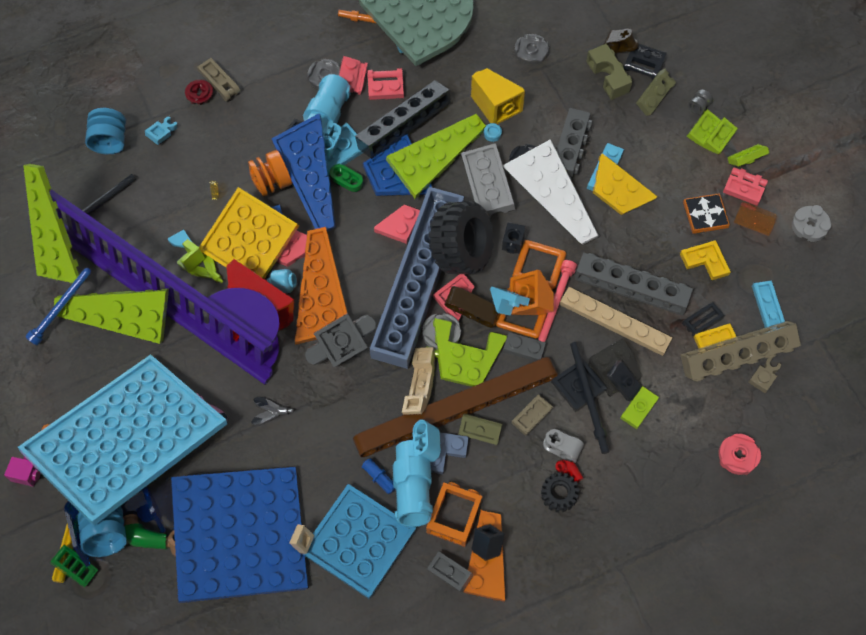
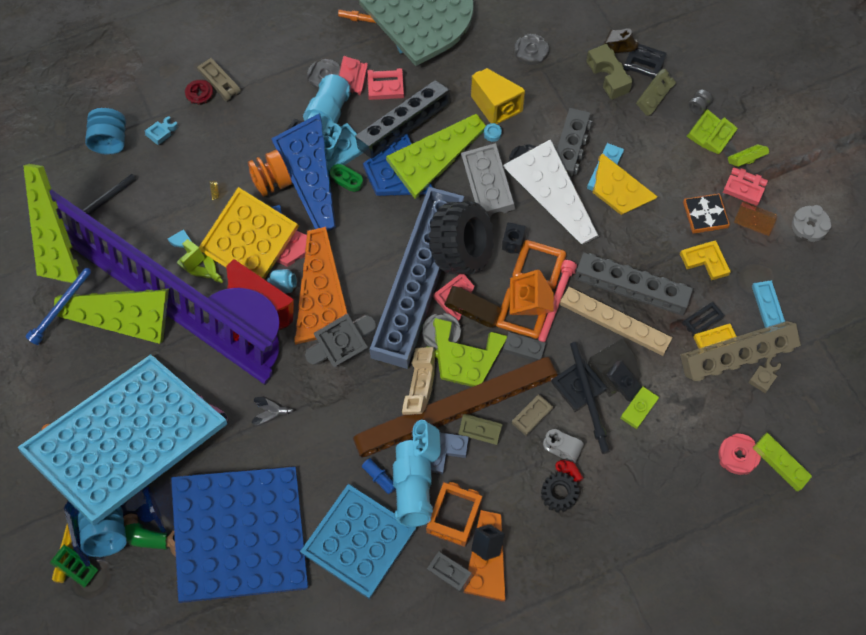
dark pink brick [4,457,41,487] -> none
tan plate [290,524,314,554] -> none
coral wing [374,205,420,244] -> none
medium azure slope [490,286,530,316] -> none
none -> lime plate [753,433,812,492]

